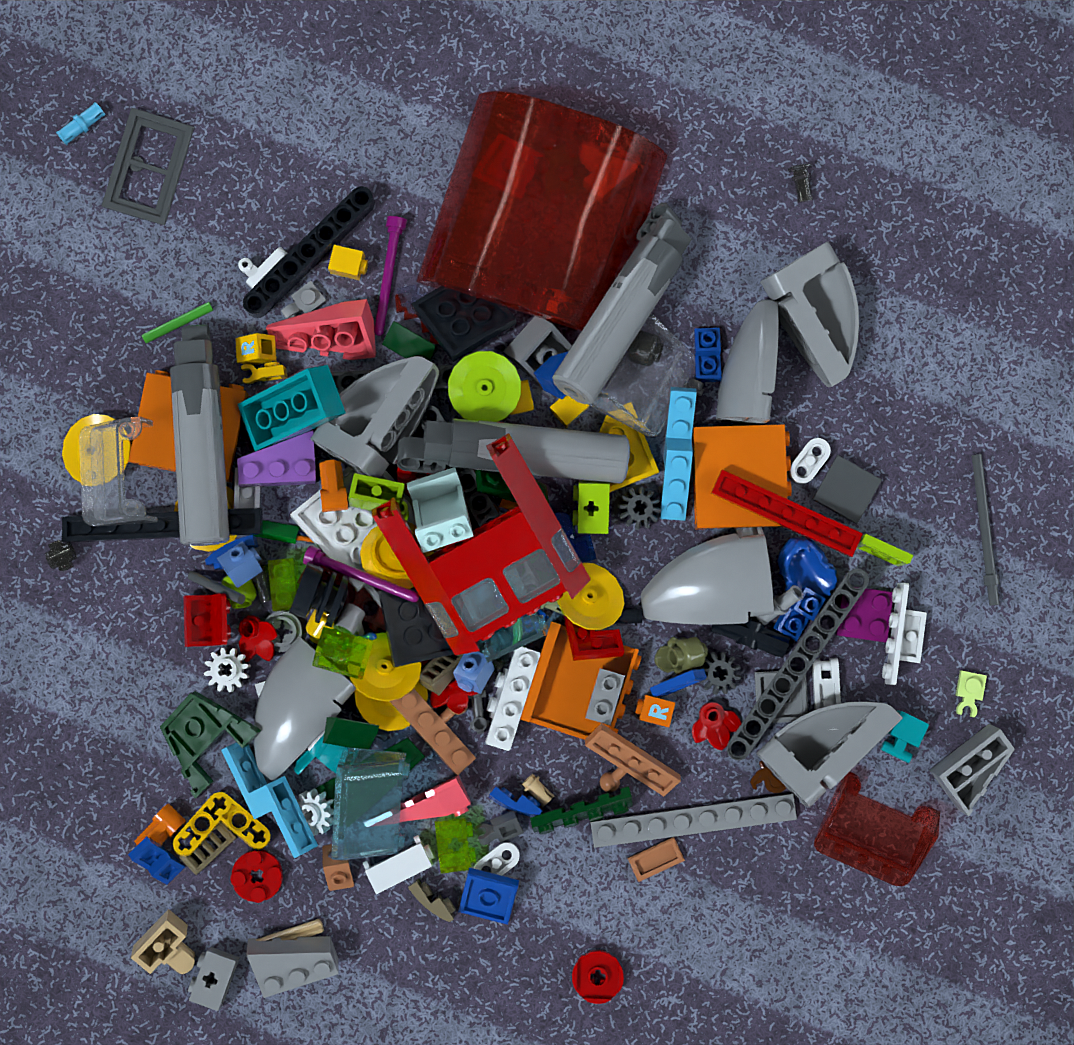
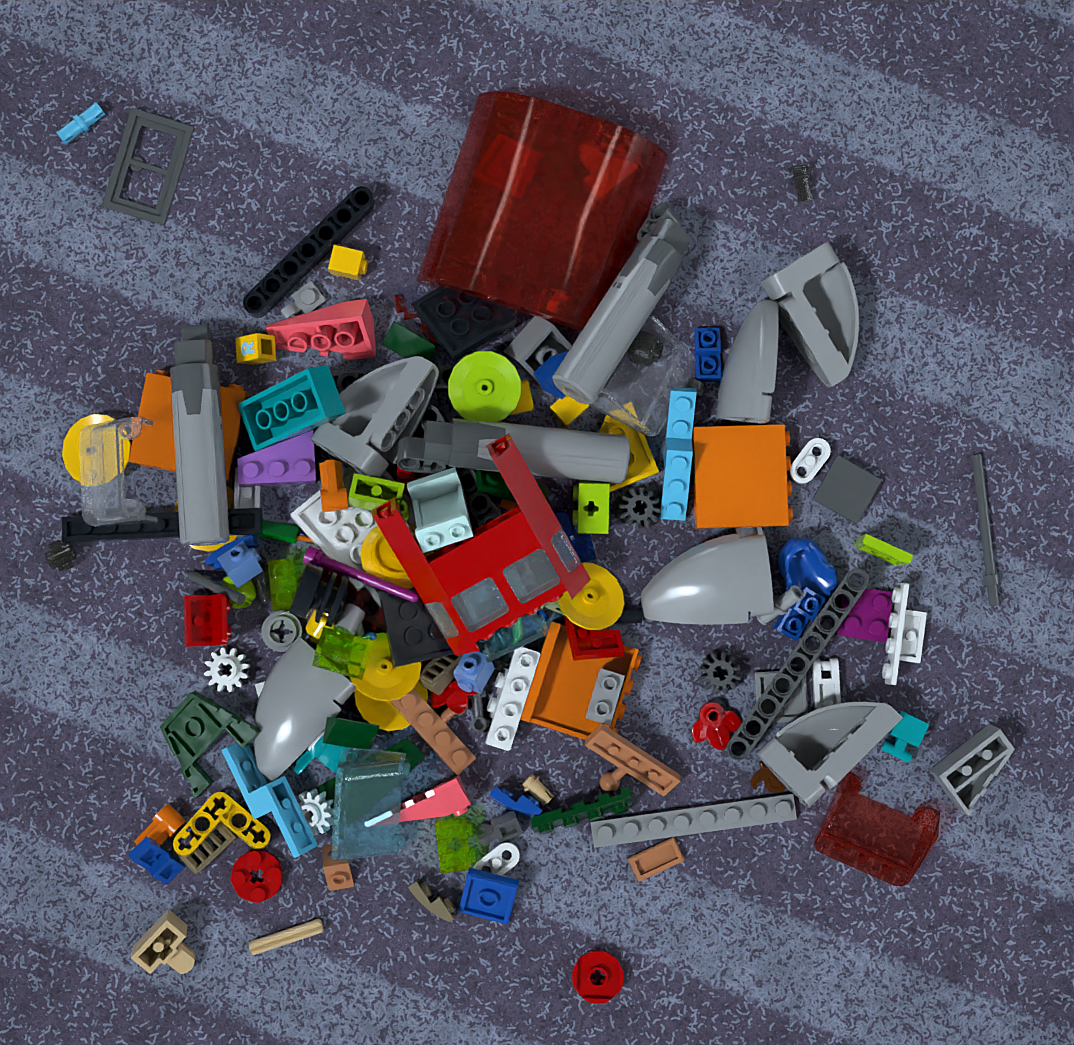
bright green bar [142,302,213,344] -> none
light grey brick [188,947,240,1011] -> none
white piece [238,247,288,289] -> none
red plate [239,615,278,662] -> none
yellow plate [241,362,287,384] -> none
light grey wedge [246,936,339,998] -> none
white brick [363,835,435,894] -> none
magenta piece [374,216,407,336] -> none
orange brick [635,695,675,728] -> none
blue tile [650,669,707,697] -> none
olive head [654,637,708,676] -> none
red plate [711,470,863,557] -> none
black piece [711,620,790,658] -> none
yellowish green plate [956,671,987,717] -> none

